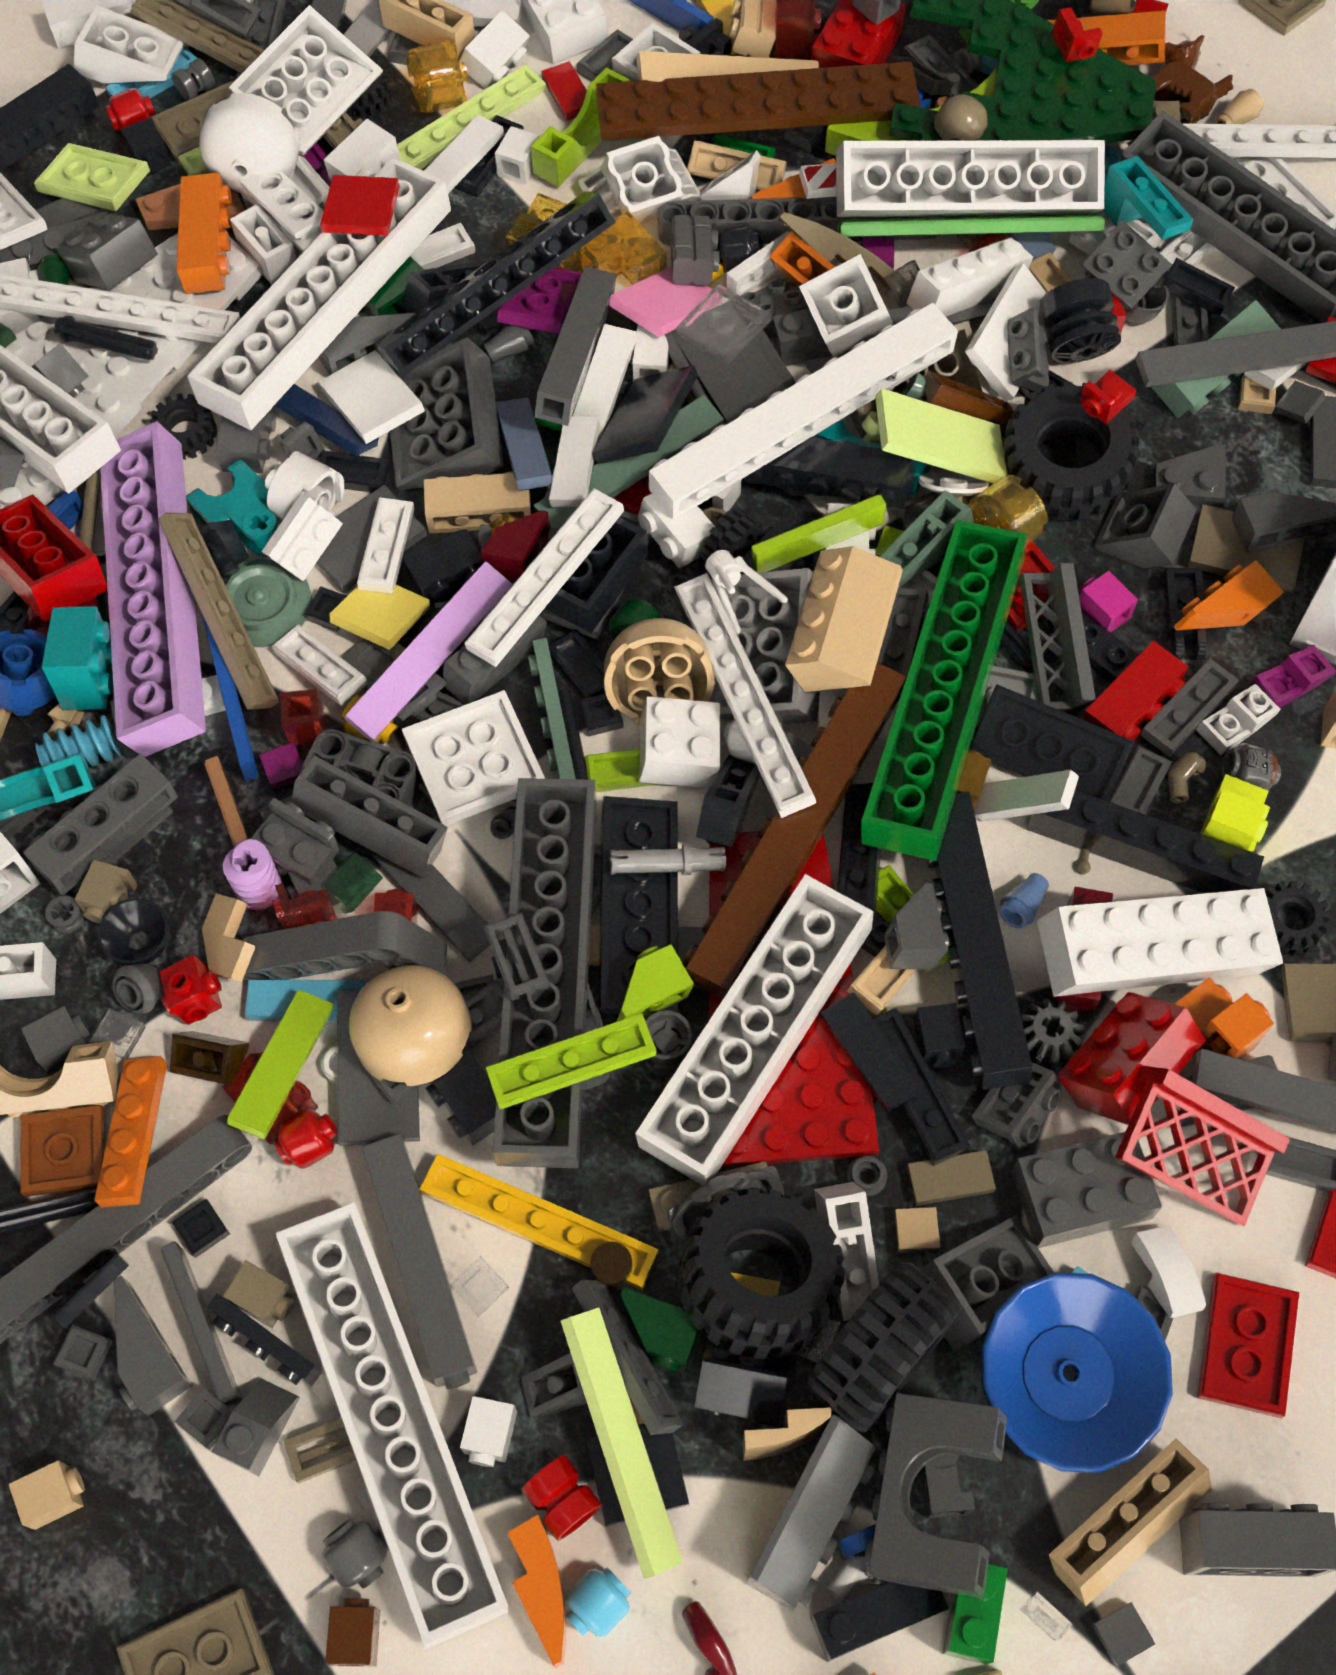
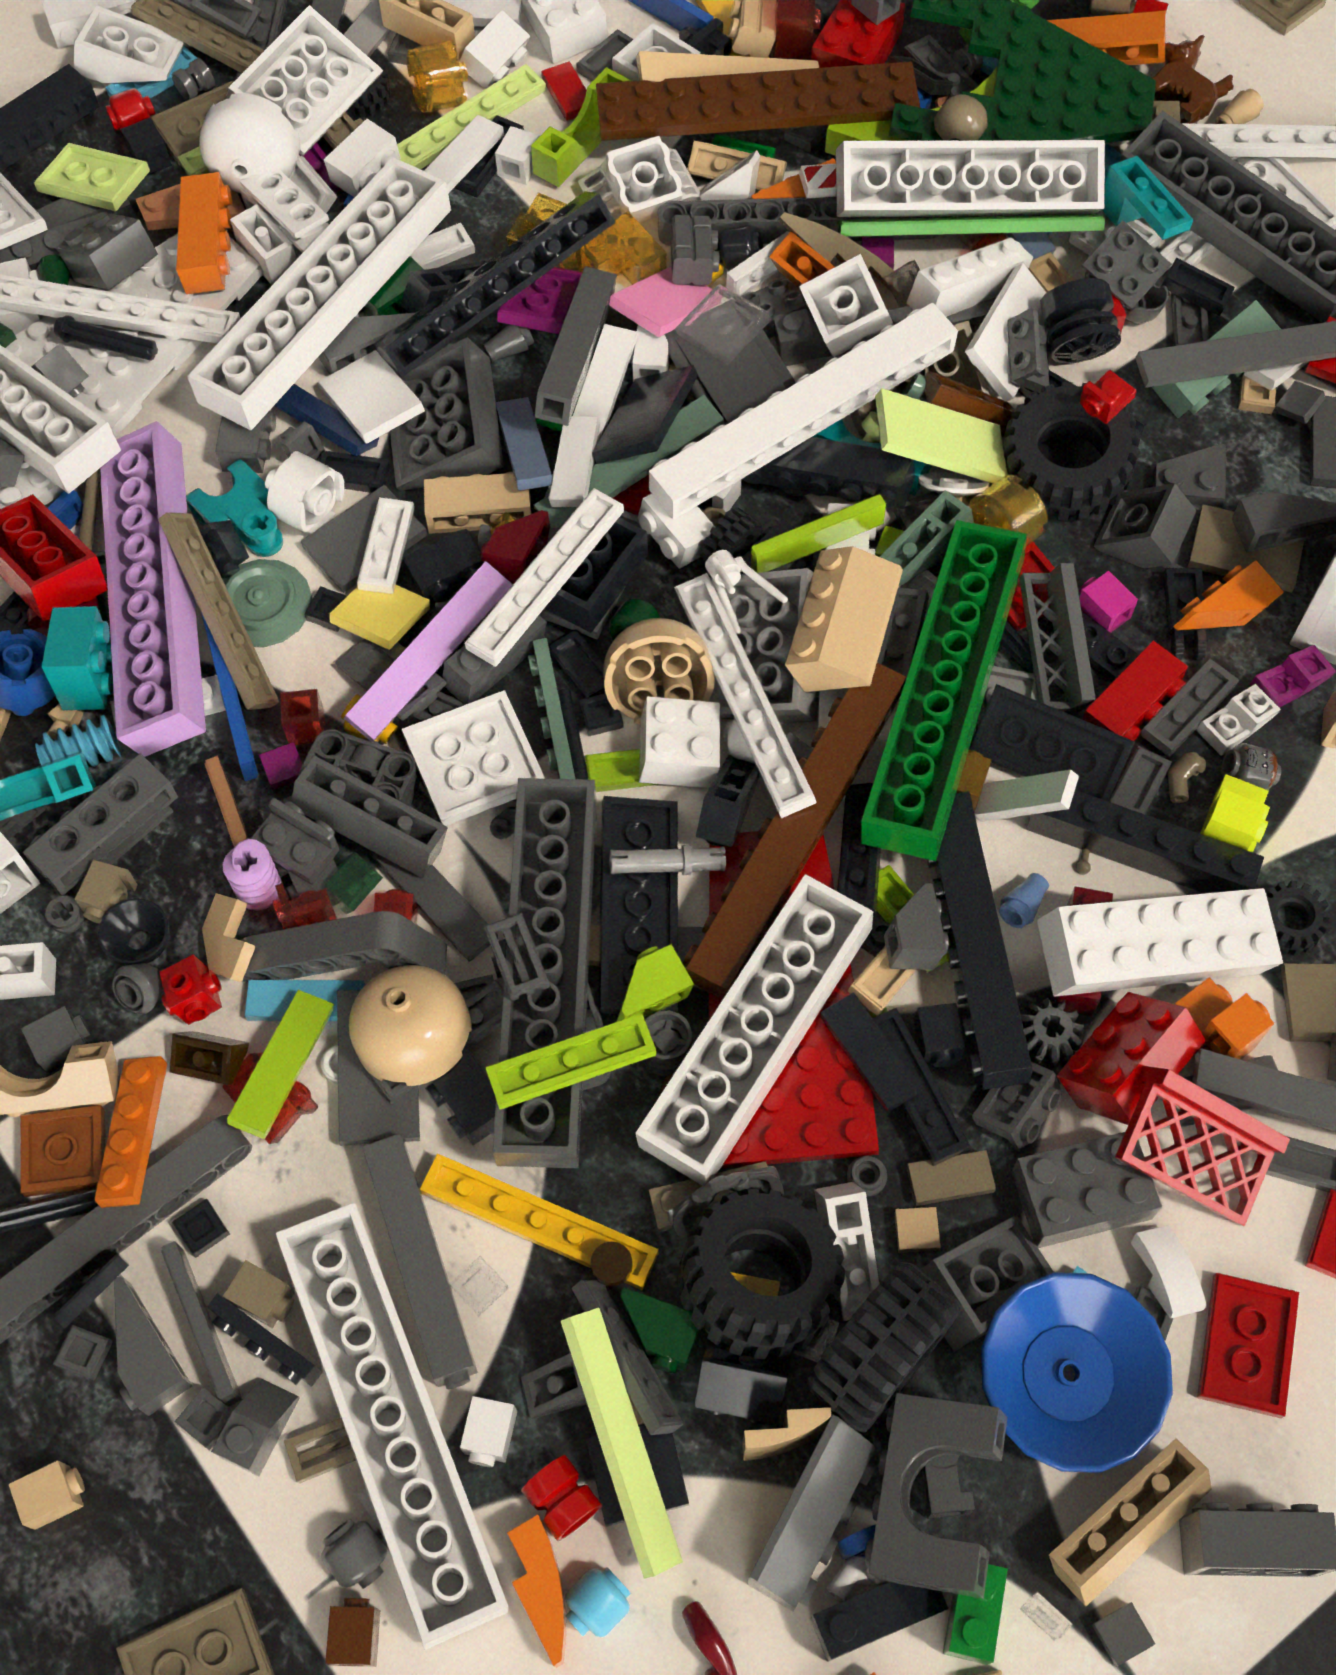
clear tile [90,1008,146,1060] -> none
black tyre [150,393,217,460] -> none
white plate [262,493,343,581] -> none
white tile [272,624,368,707] -> none
red head [274,1109,338,1169] -> none
red tile [320,175,400,236] -> none
red bracket [1051,7,1103,62] -> none

